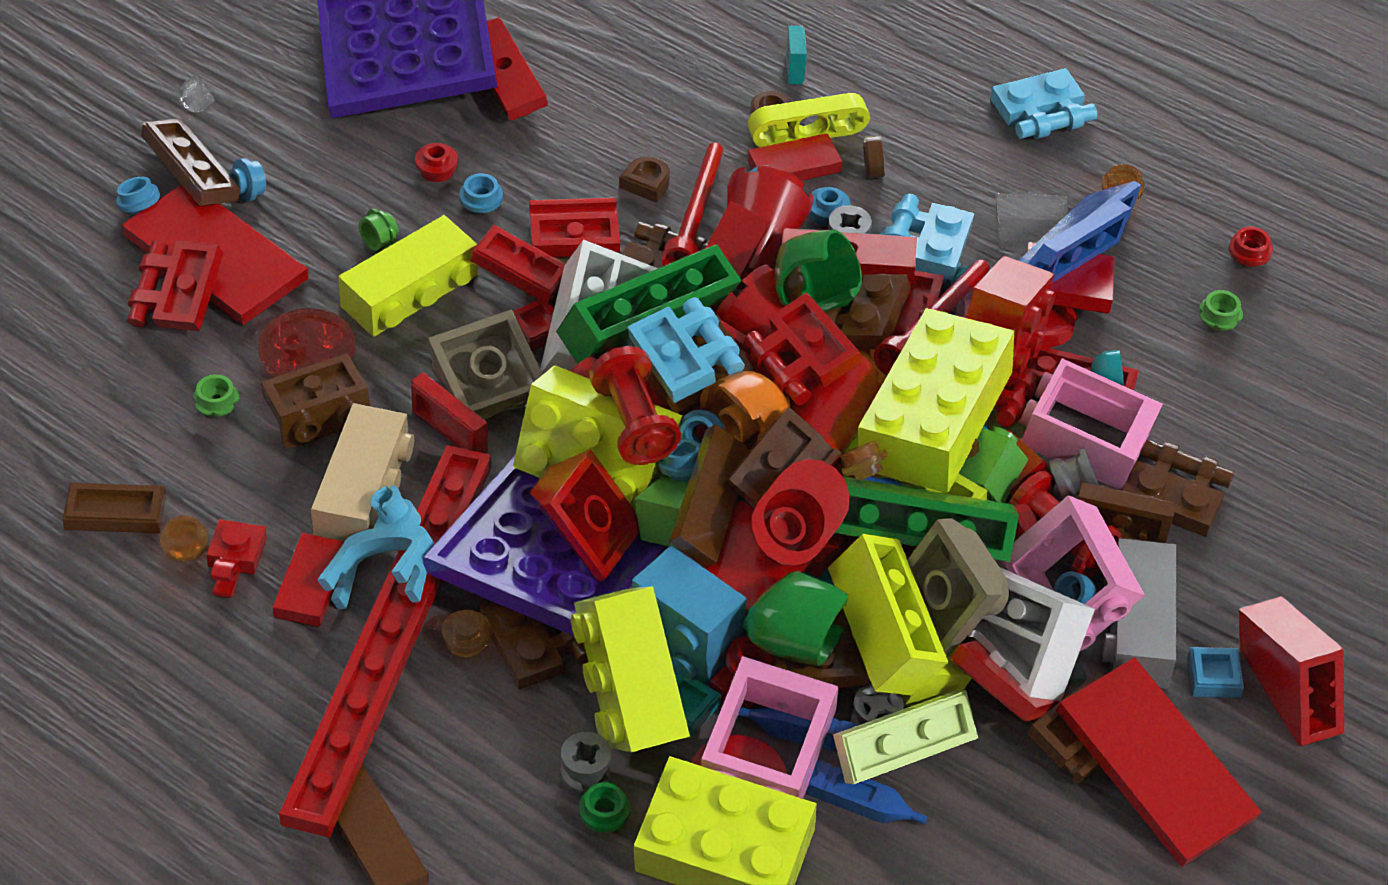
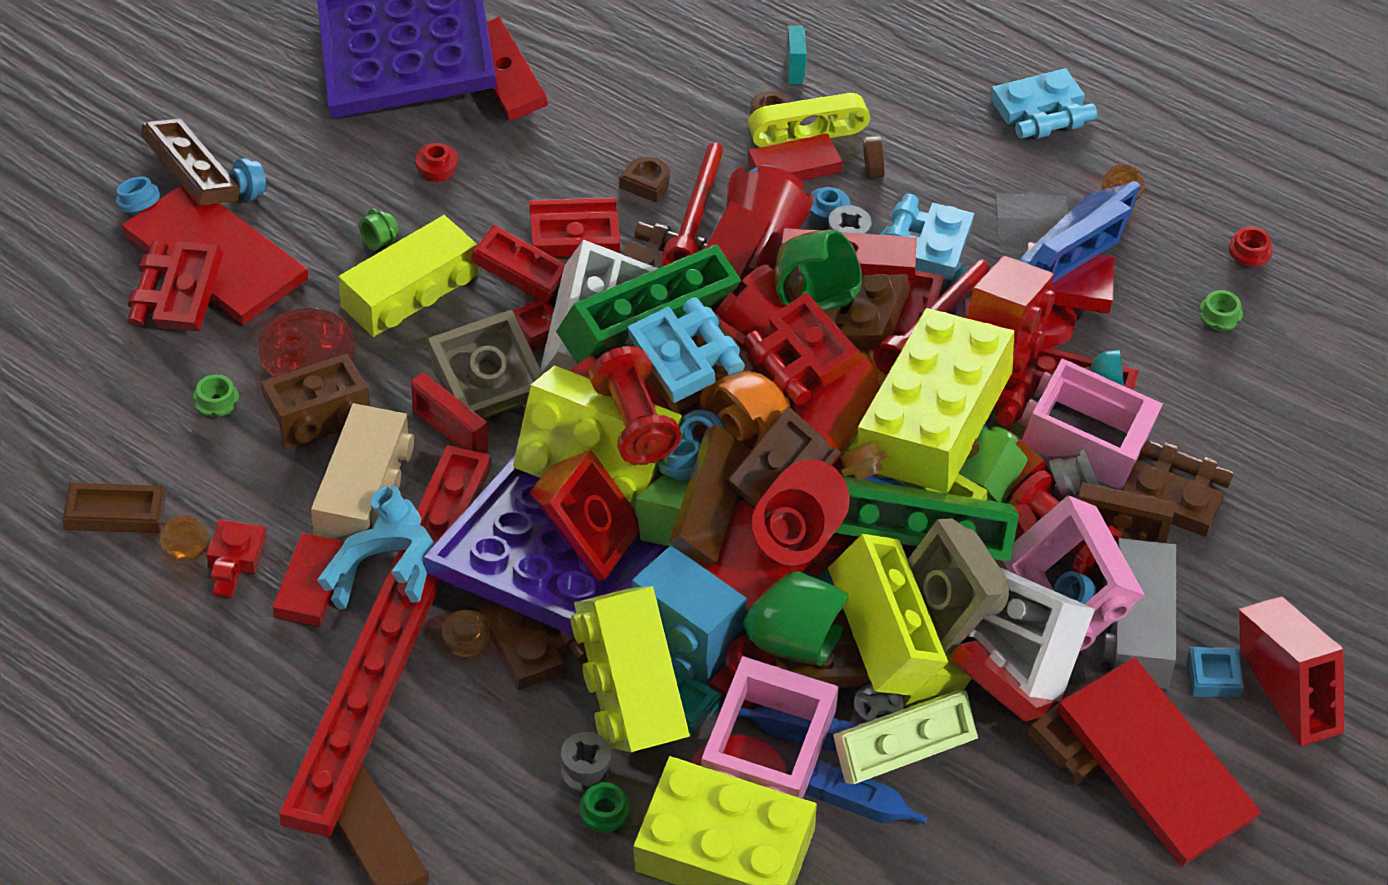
clear hinge [177,75,215,113] -> none
dark azure plate [459,173,503,213] -> none

